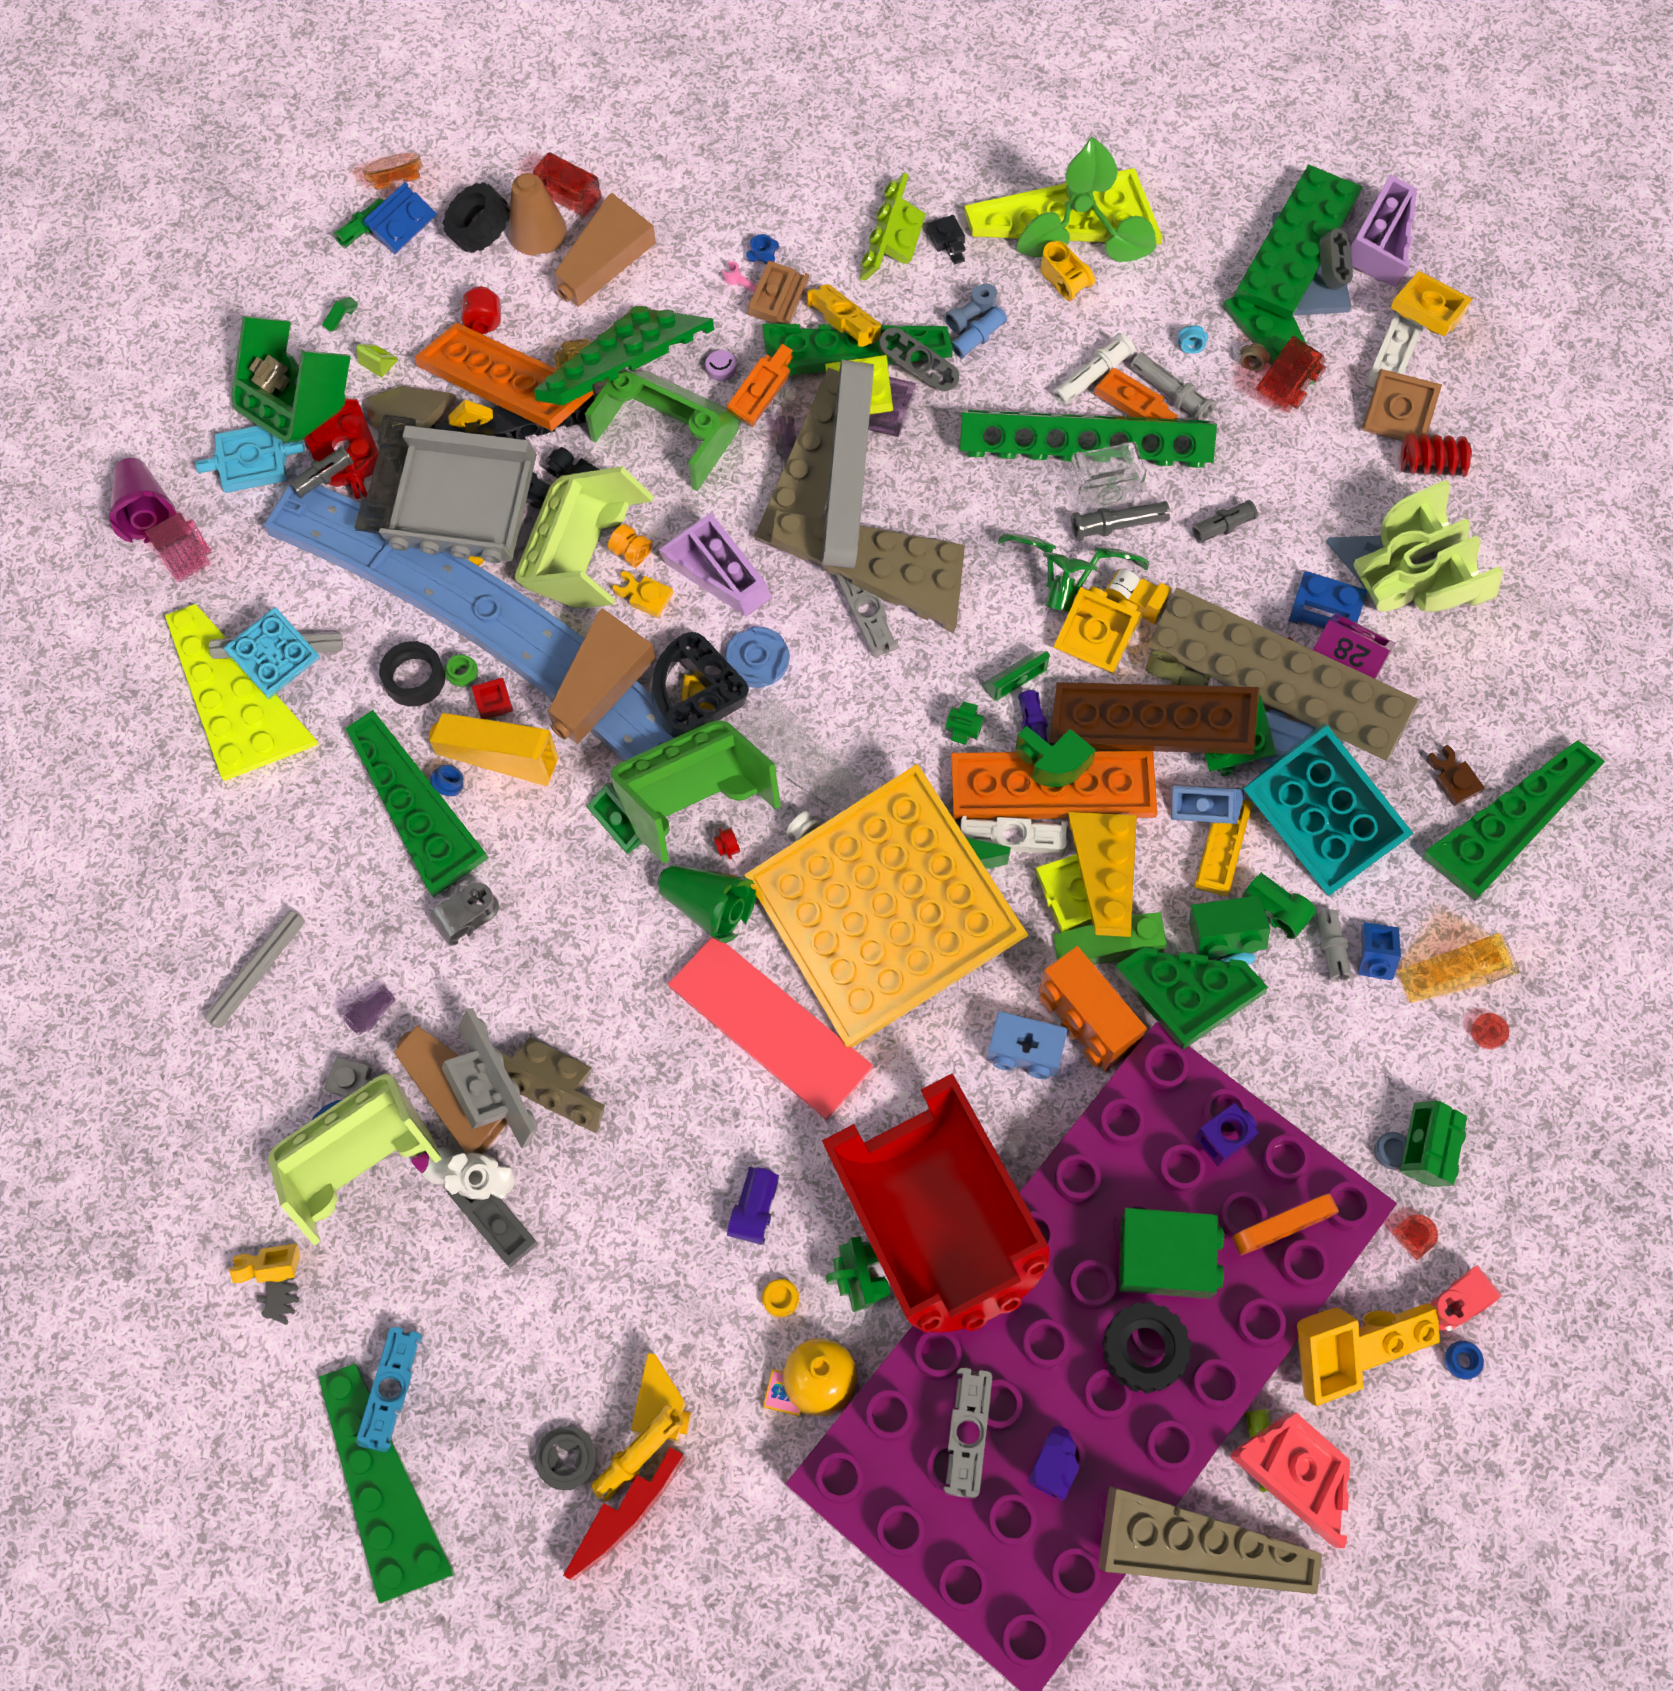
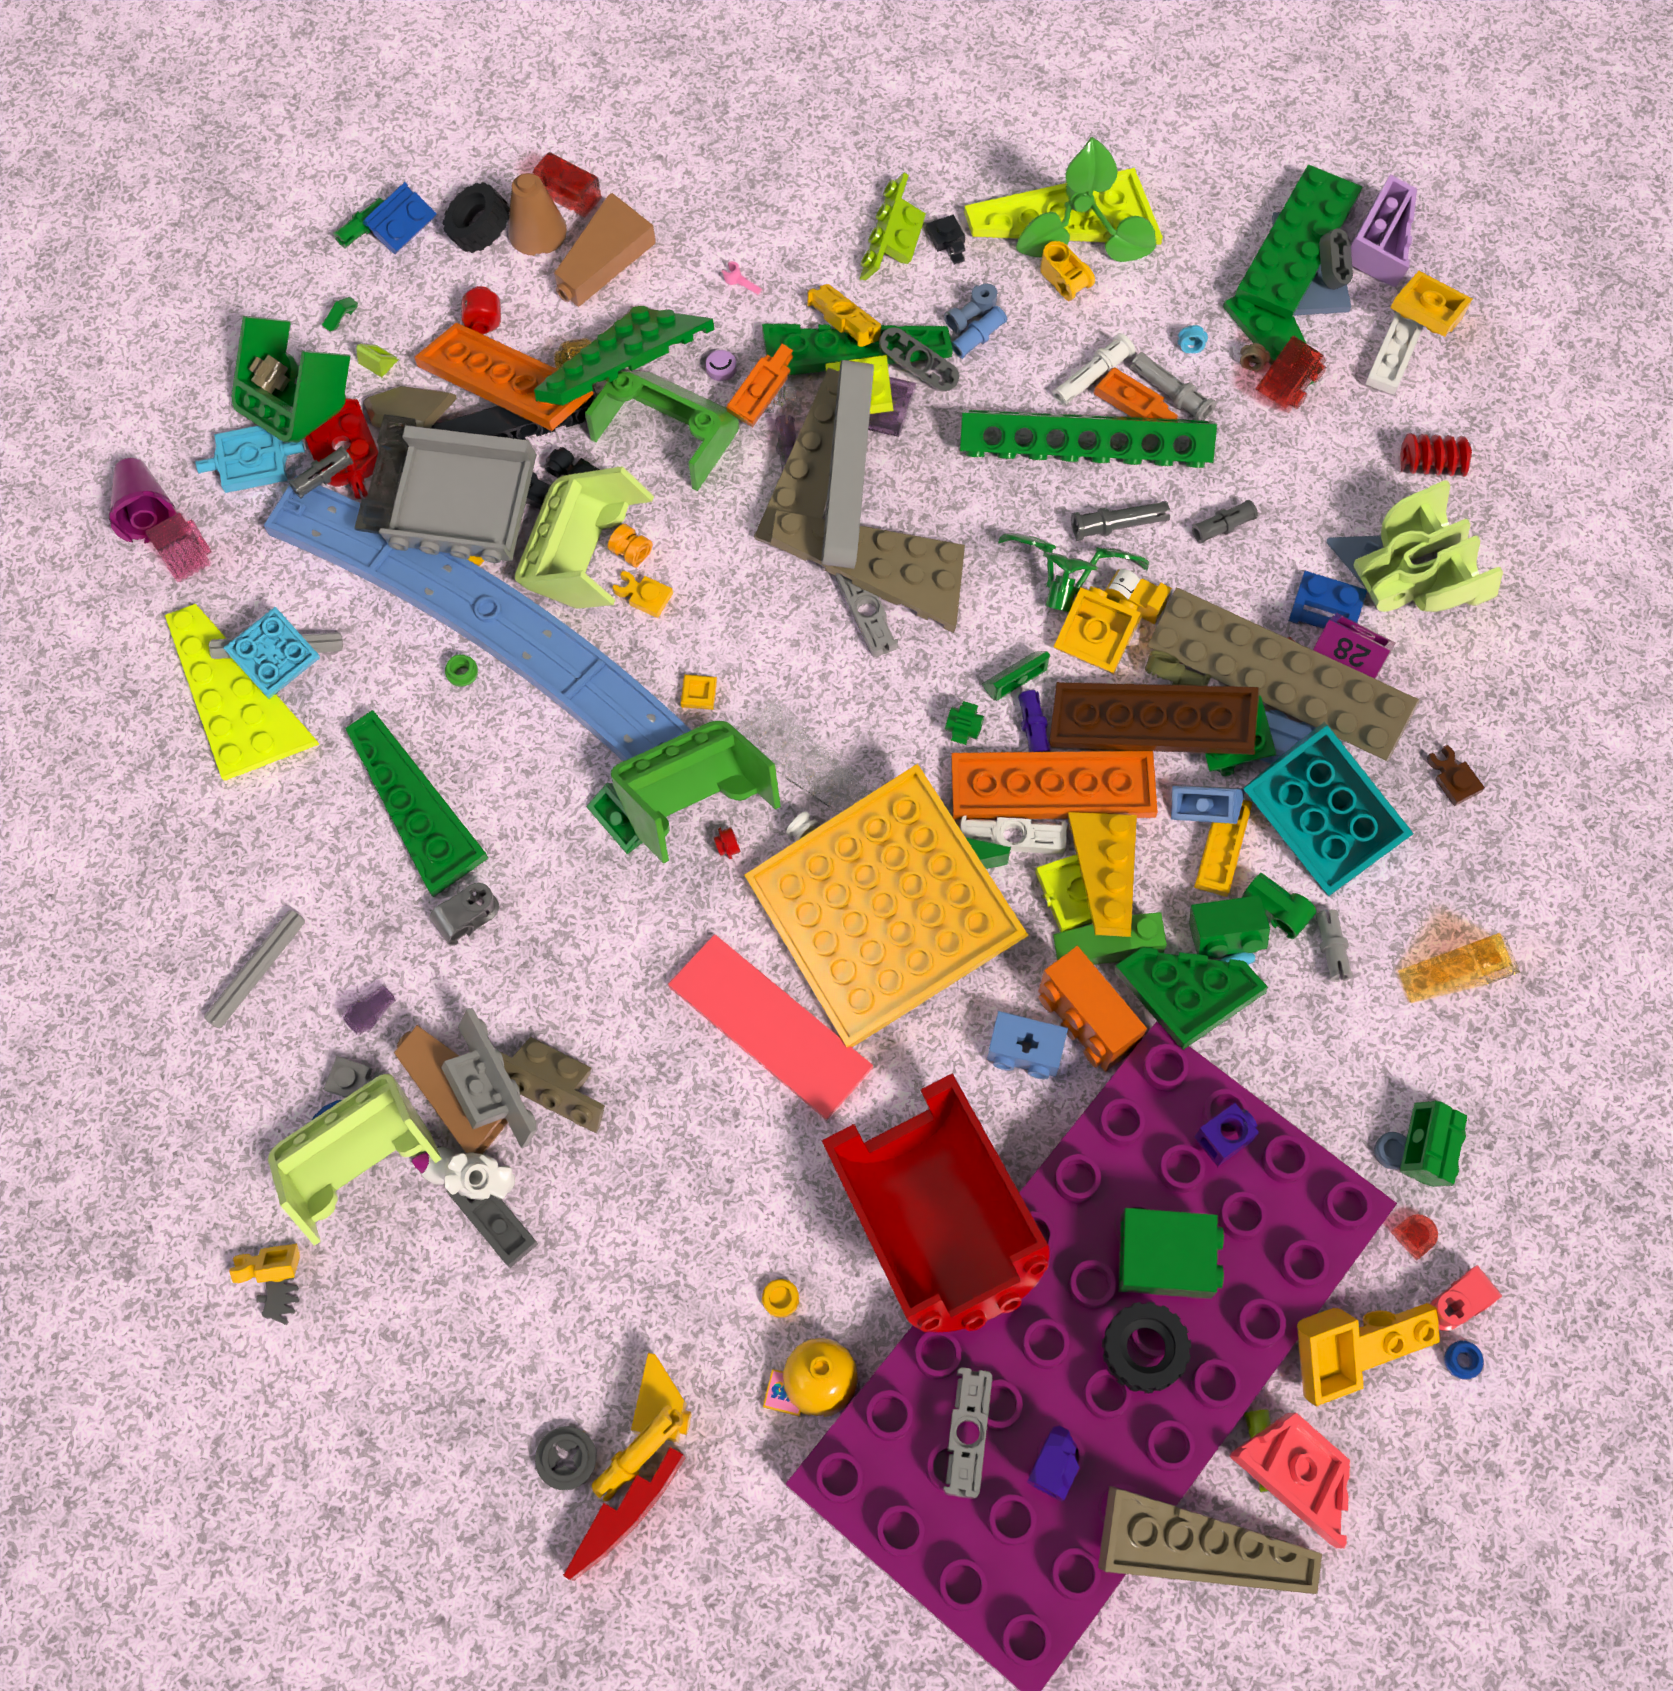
green wing [319,1364,455,1604] -> none
dark azure piece [356,1327,422,1452] -> none
clear orange tile [362,153,423,190] -> none
black tyre [379,641,445,707] -> none
yellow slope [429,713,559,786] -> none
blue plate [430,765,464,796] -> none
yellow tile [448,400,493,427] -> none
red plate [471,677,513,719] -> none
medium nougat slope [548,608,656,744] -> none
black beam [651,632,749,738] -> none
green cone [657,864,756,943] -> none
lavender wedge [659,513,772,616] -> none
medium blue tile [724,626,790,688] -> none
dark purple piece [727,1167,779,1245] -> none
blue plate [746,234,779,264] -> none
medium nougat plate [747,260,809,324] -> none
green hips [825,1236,890,1312] -> none
clear arm [1001,1100,1032,1159] -> none
green brick [1015,726,1096,787] -> none
clear container [1067,442,1146,515] -> none
orange beam [1231,1194,1339,1256] -> none
blue bracket [1358,922,1401,980] -> none
medium nougat plate [1361,369,1442,441] -> none
green wing [1422,740,1605,901] -> none
clear red tile [1471,1013,1509,1050] -> none

